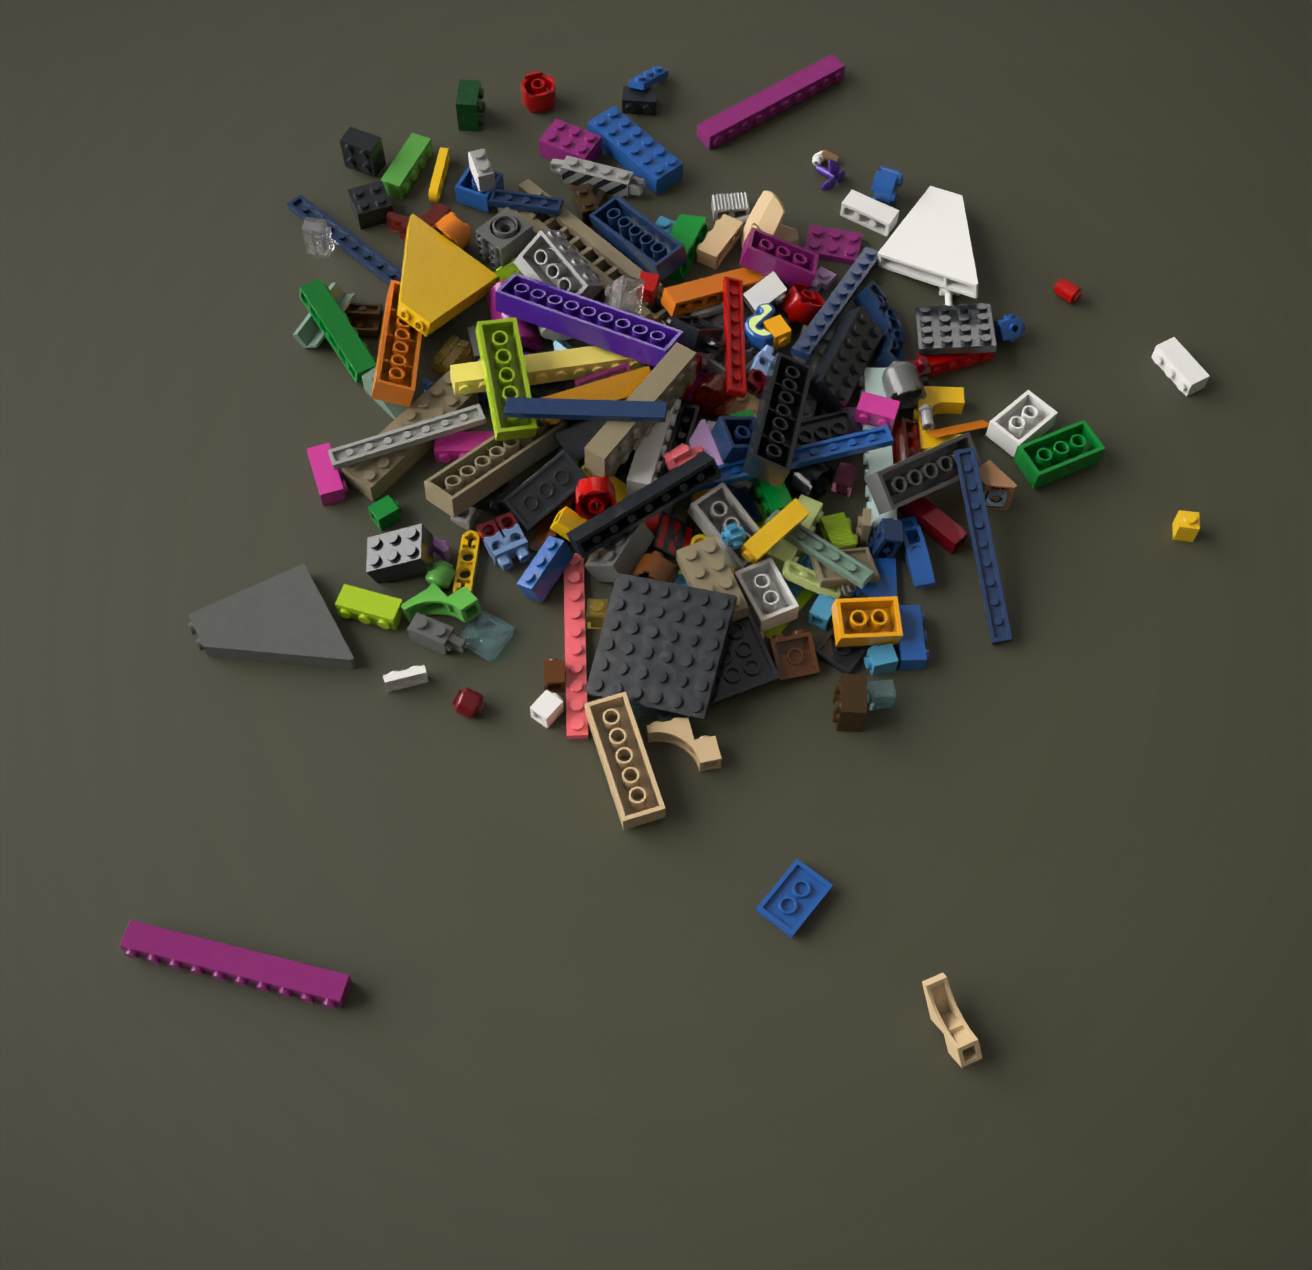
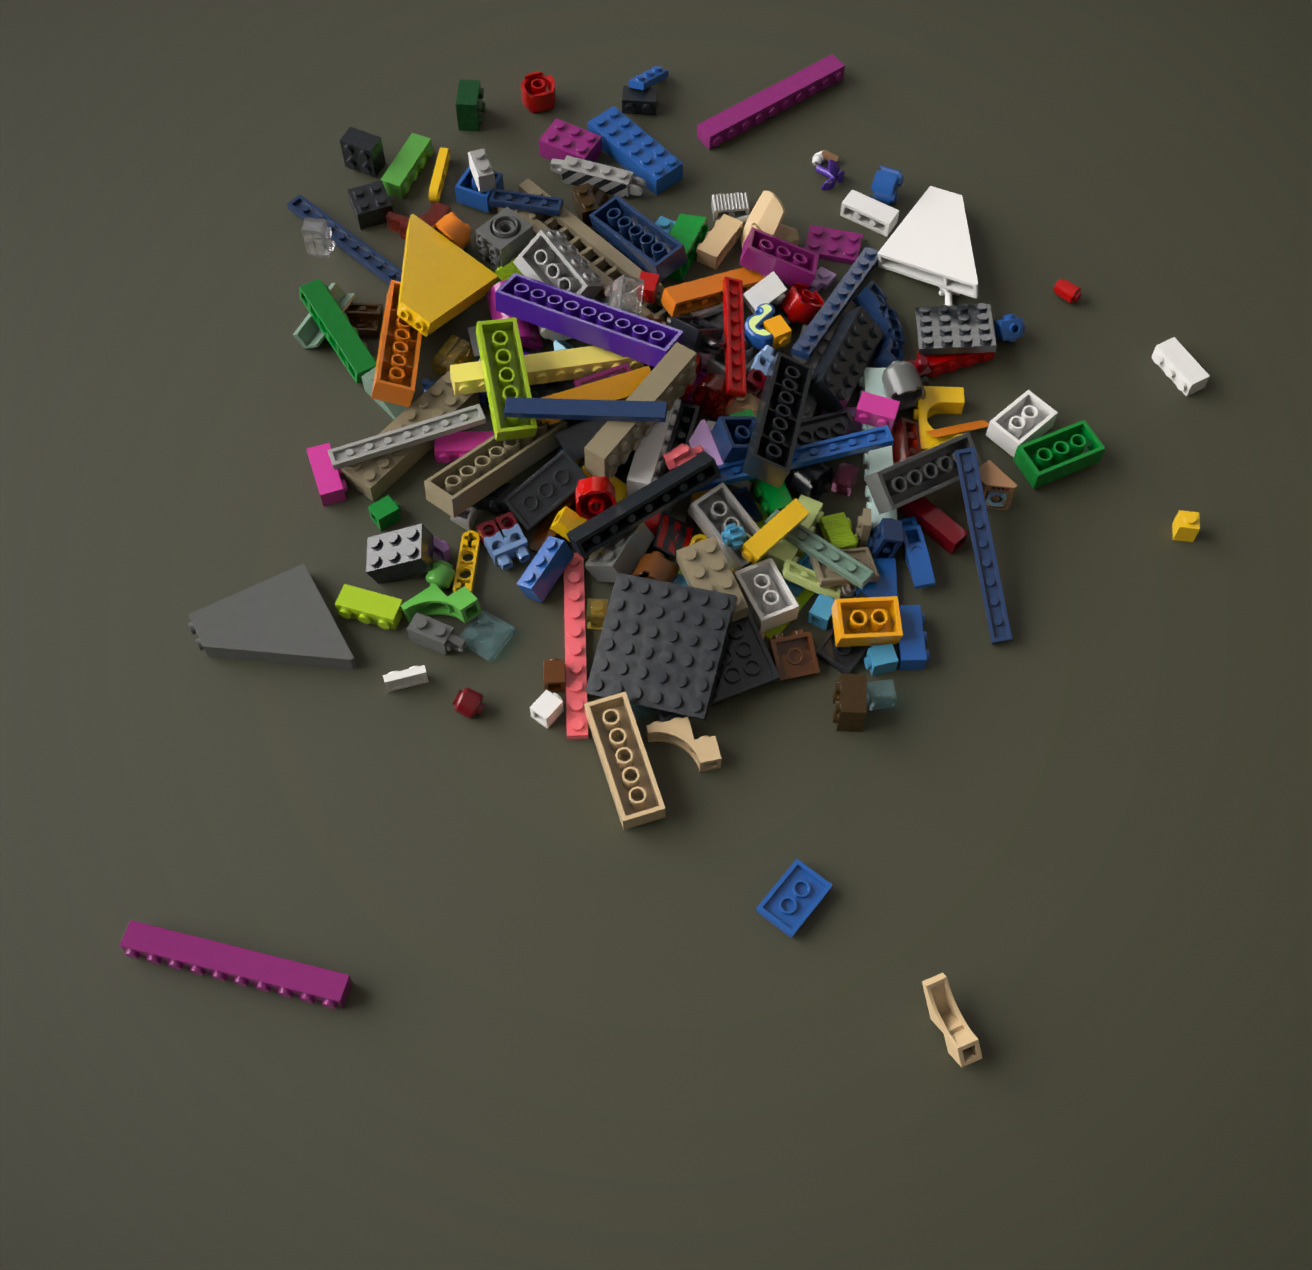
light grey pin [918,404,935,430] -> none

